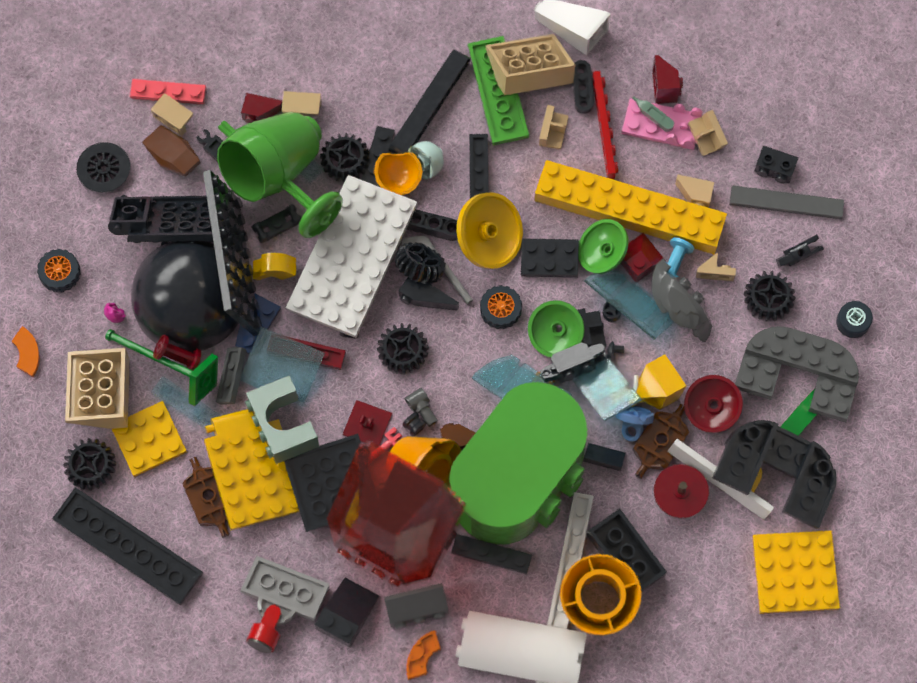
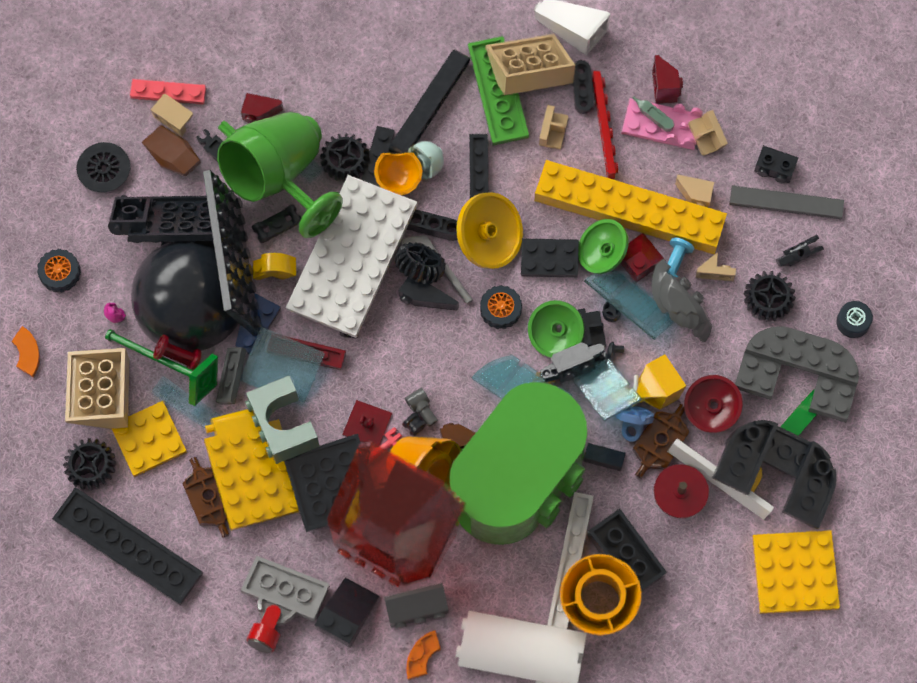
tan panel [282,91,322,115] -> none
black gear [377,323,429,374] -> none
black plate [451,534,532,575] -> none

